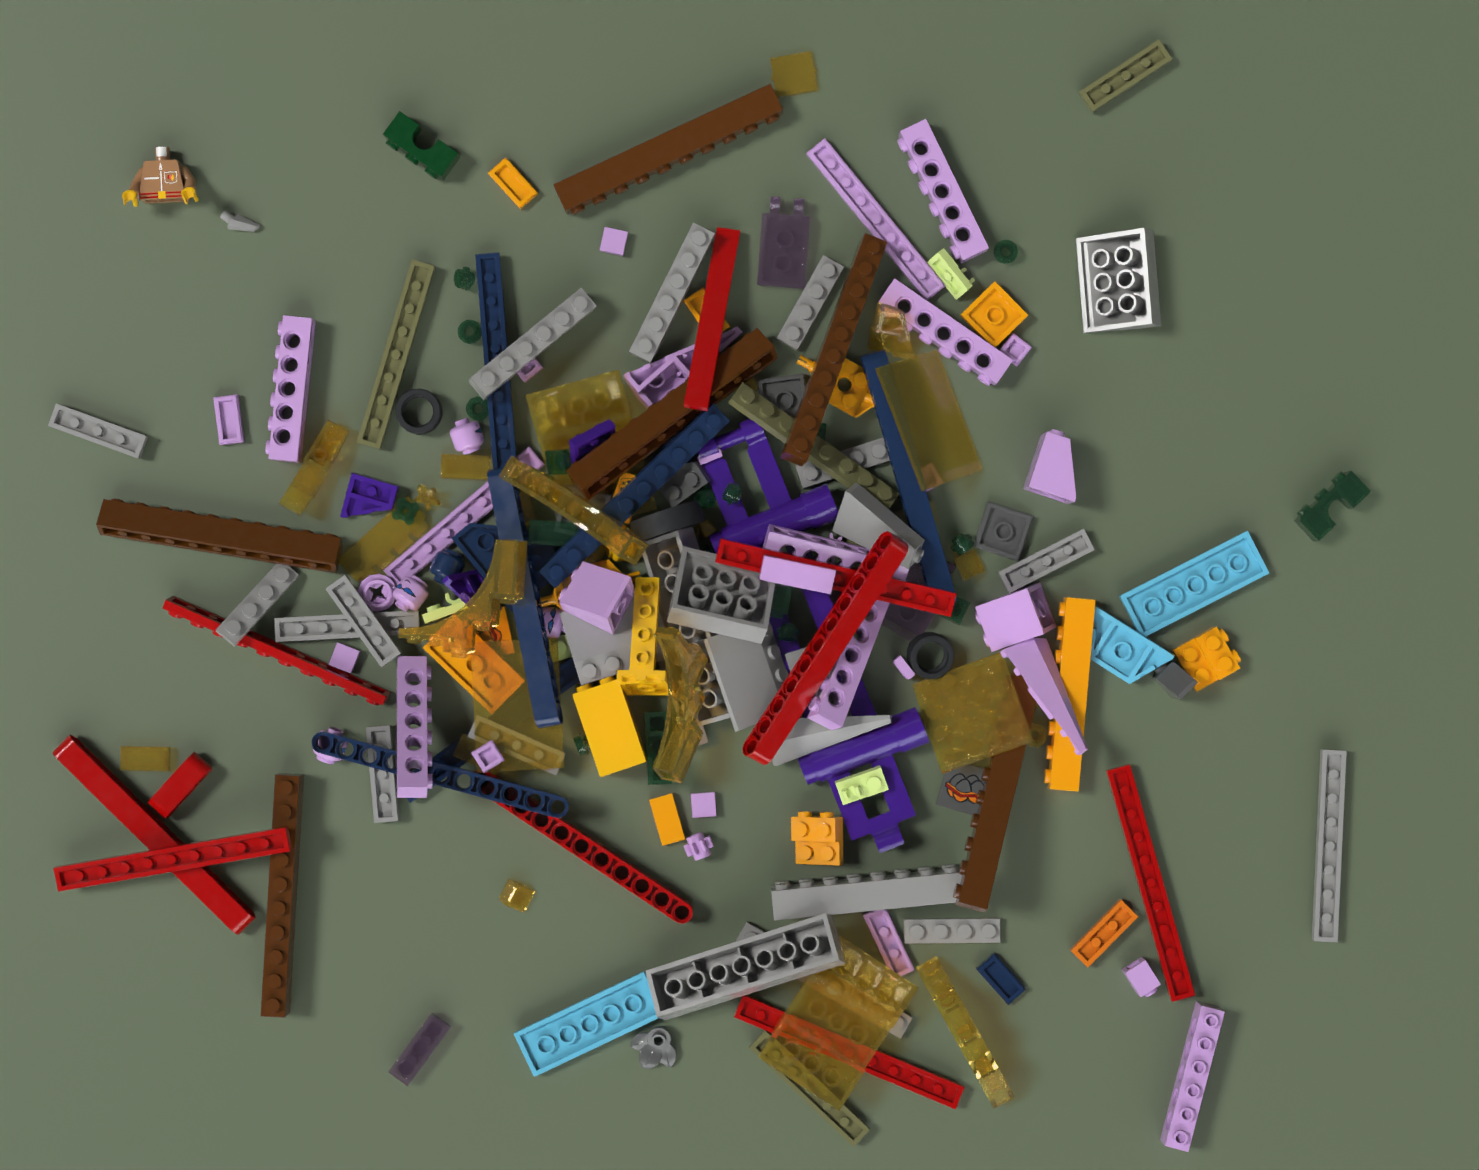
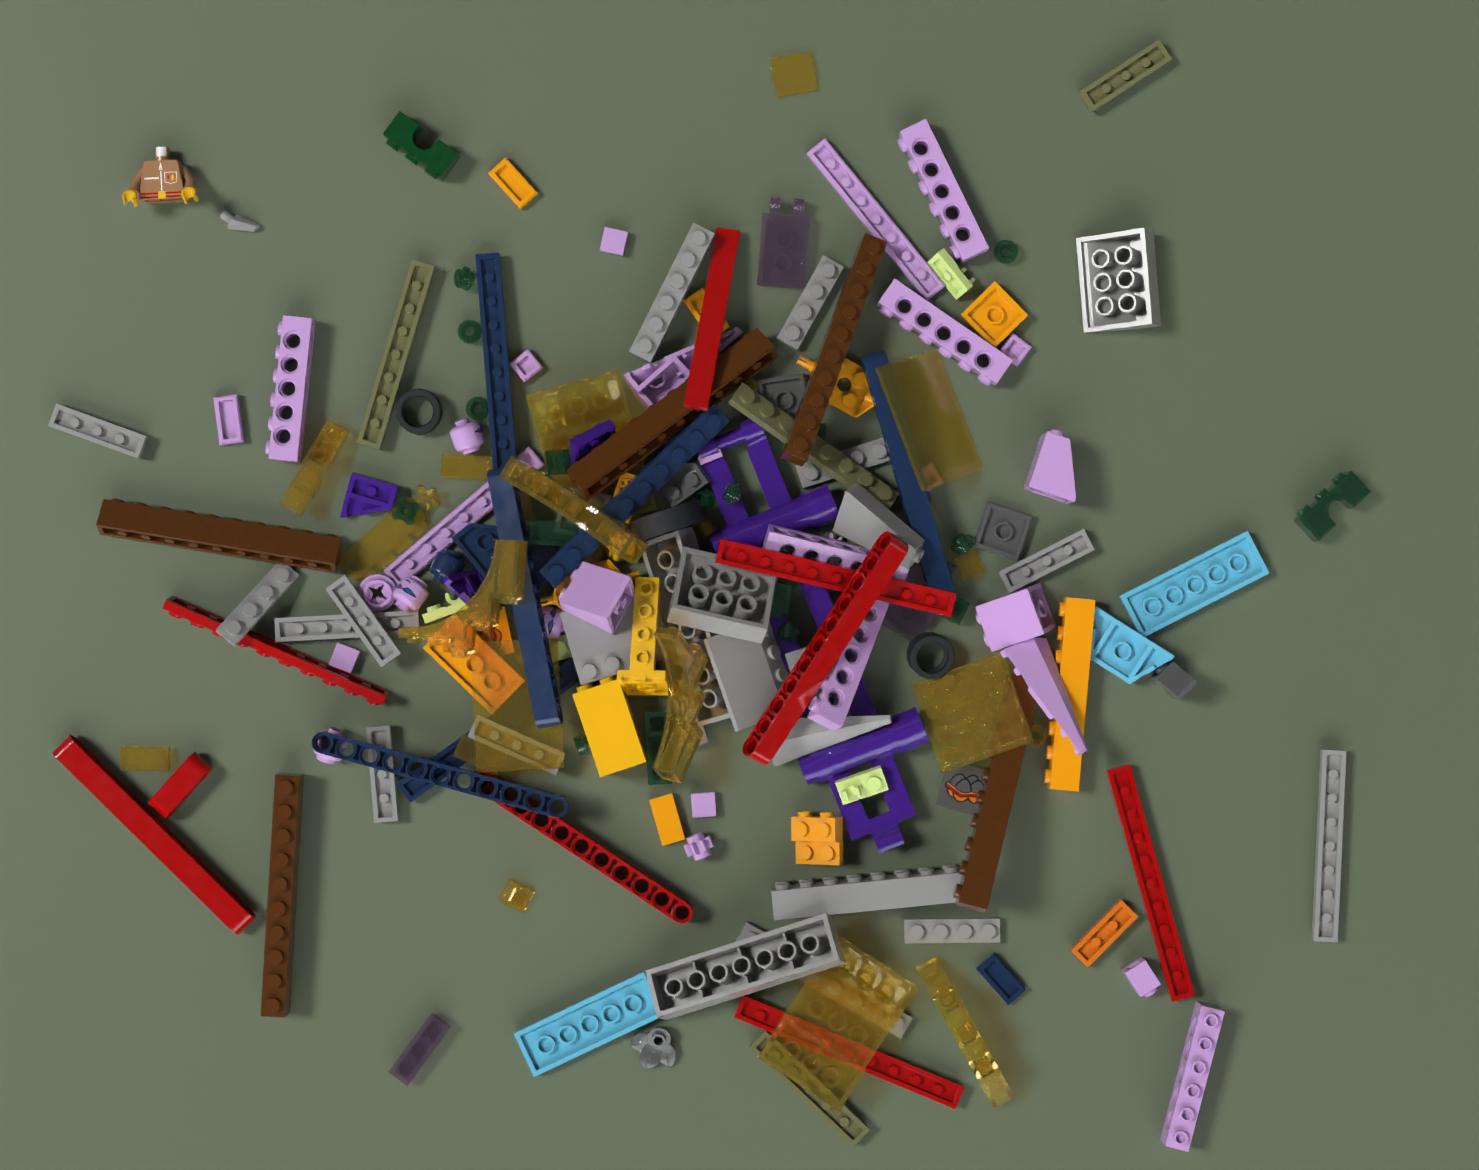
red plate [53,826,293,892] -> none
lavender brick [397,656,432,798] -> none
light grey brick [468,288,596,400] -> none
lavender tile [471,740,504,773] -> none
reddish brown brick [553,83,783,215] -> none
lavender tile [759,555,836,594] -> none
lavender tile [863,909,915,980] -> none
clear yellow slope [867,302,915,359] -> none
lavender tile [893,655,915,680] -> none
light orange plate [1172,627,1241,692] -> none

